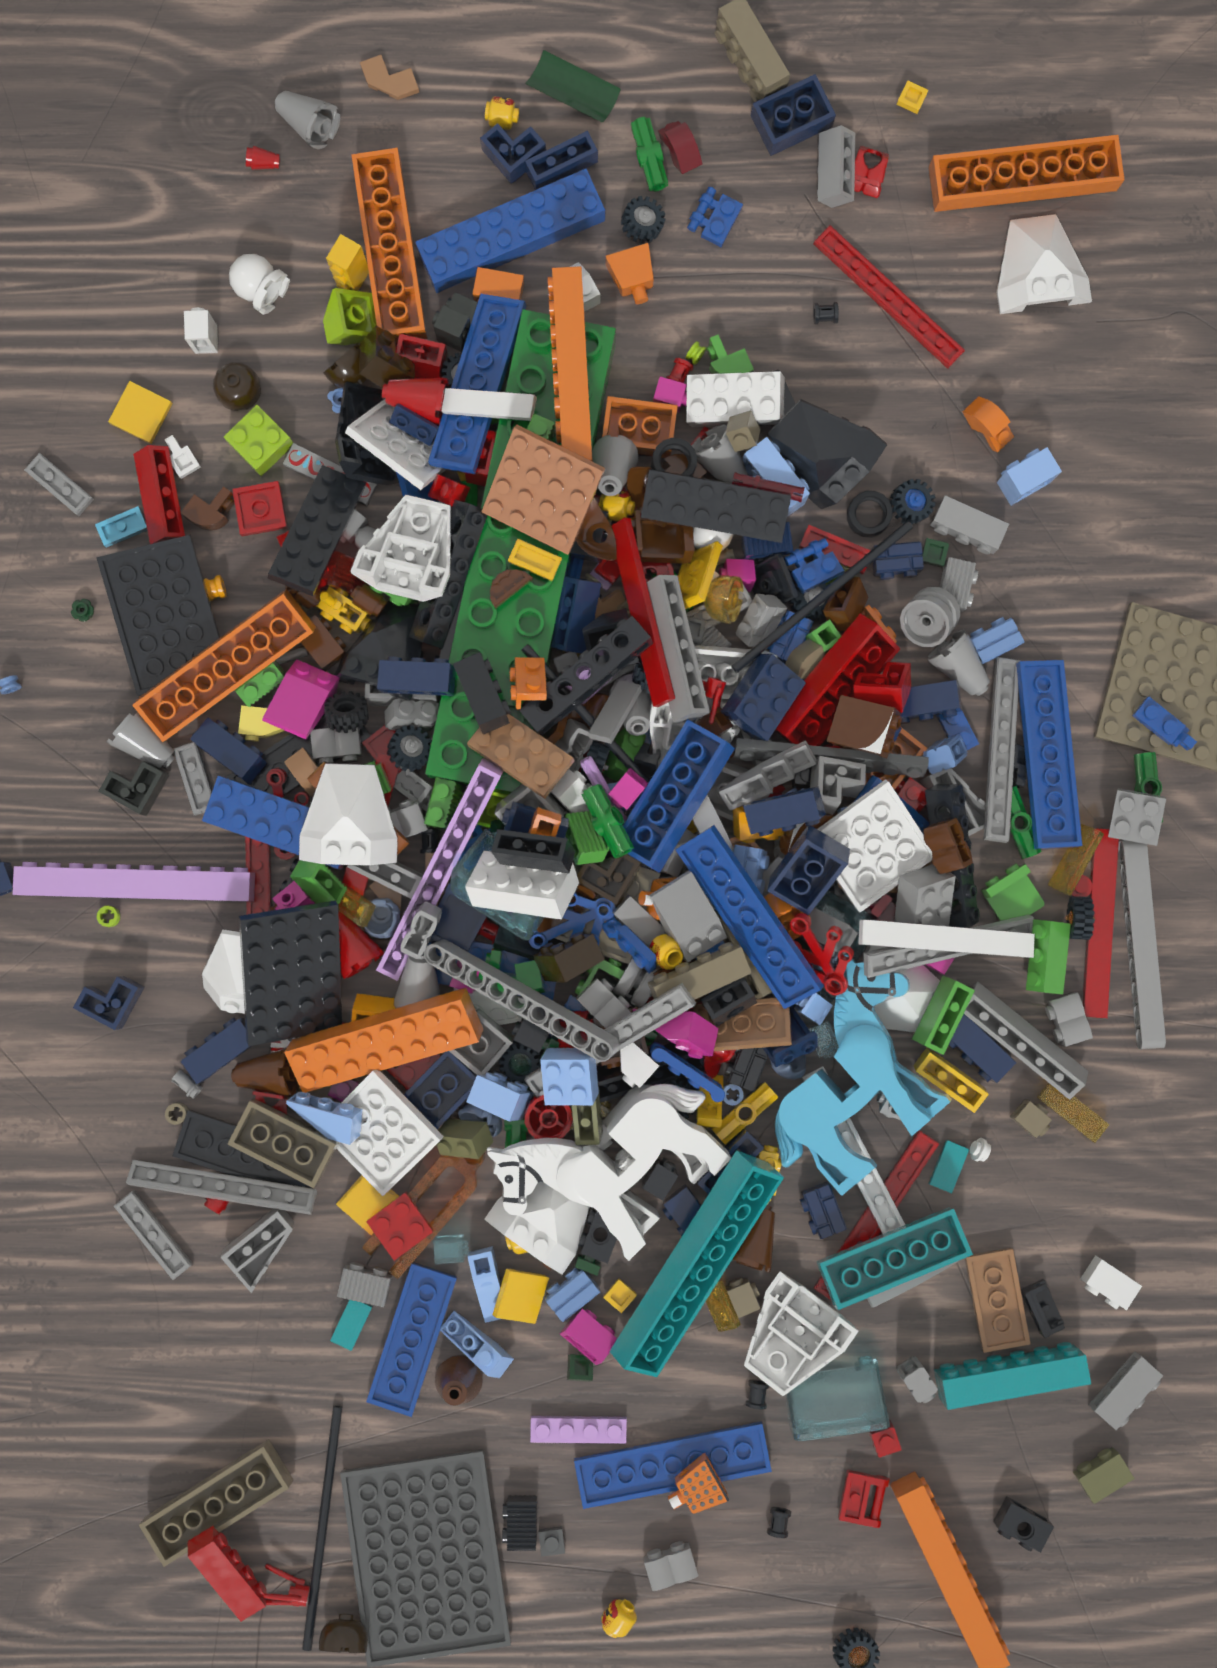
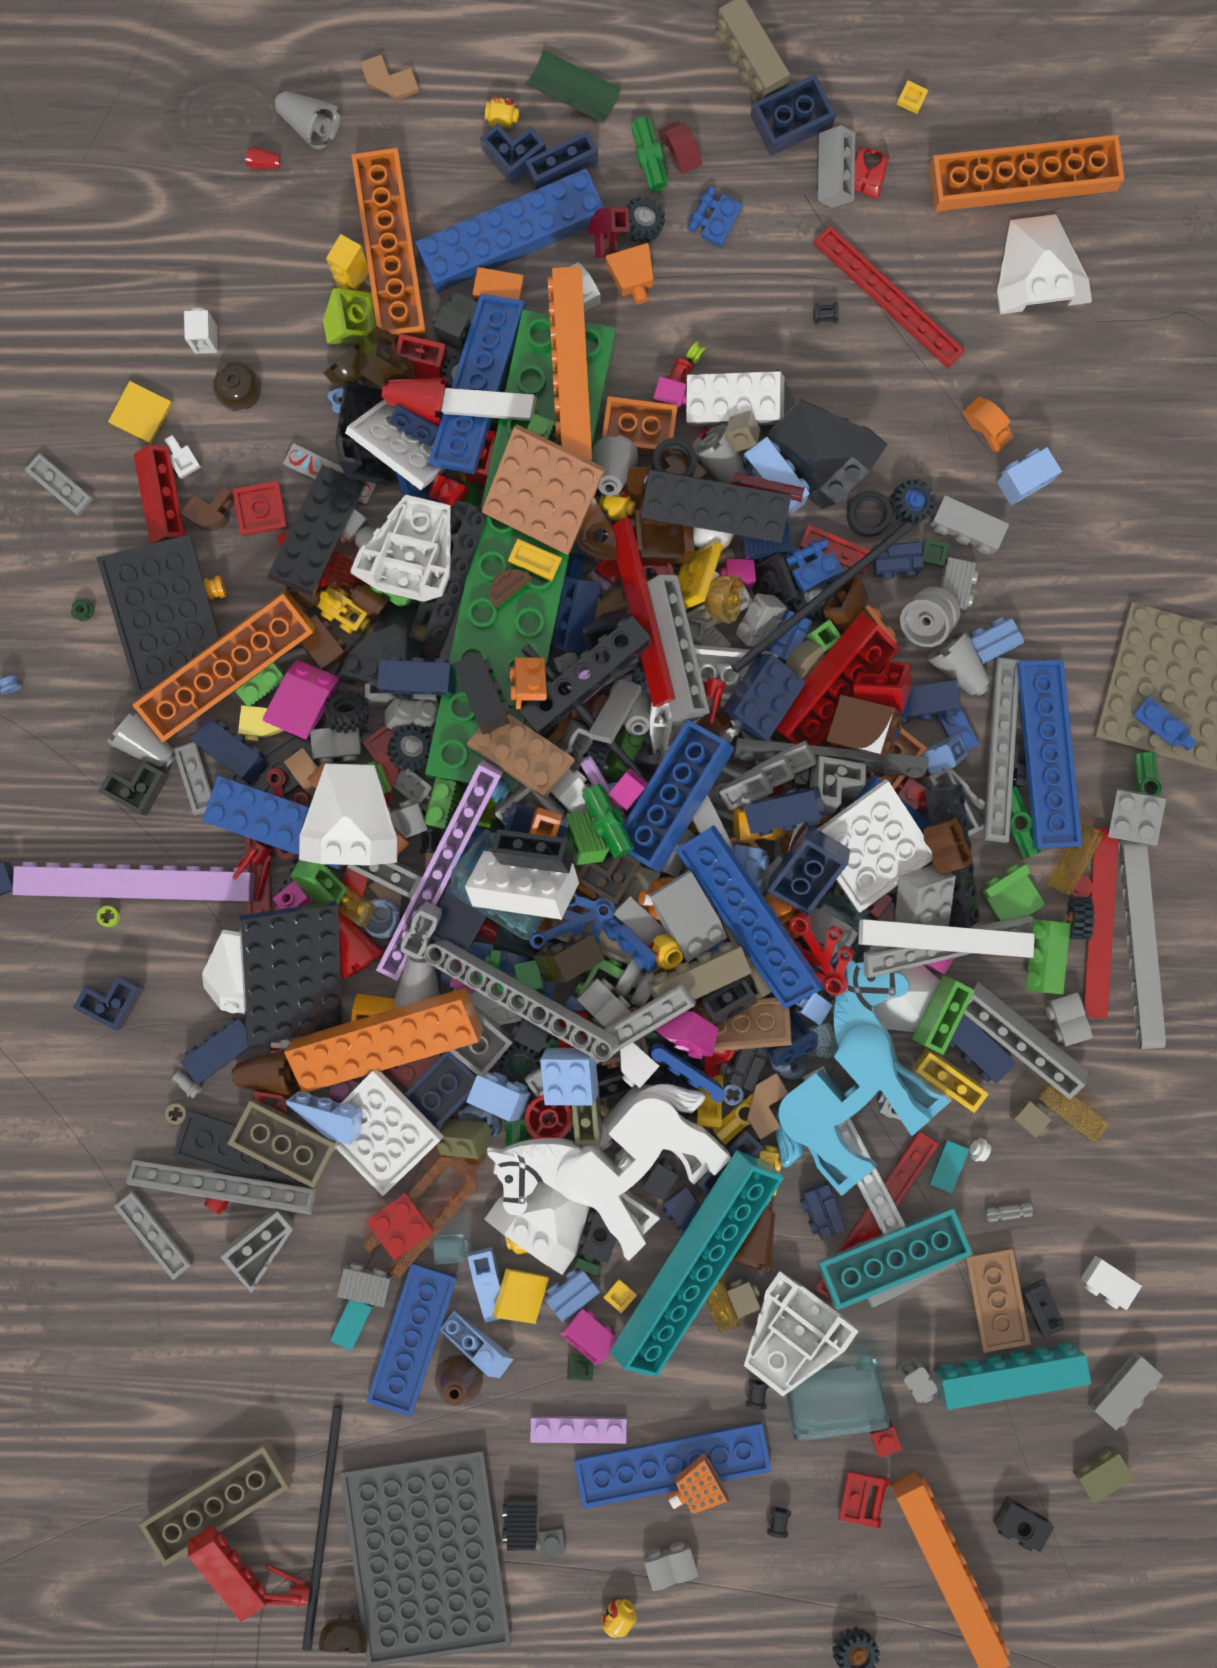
medium azure plate [95,506,147,548] -> none
lime brick [224,405,293,477] -> none
white tile [229,254,290,315] -> none
yellow piece [336,1175,399,1236] -> none
bright green brick [707,335,754,374] -> none
none -> red plant [230,840,273,901]
none -> dark azure plate [491,780,511,803]
none -> dark red brick [588,207,630,258]
none -> medium nougat tile [747,1073,789,1139]
none -> light grey axle [985,1203,1033,1222]

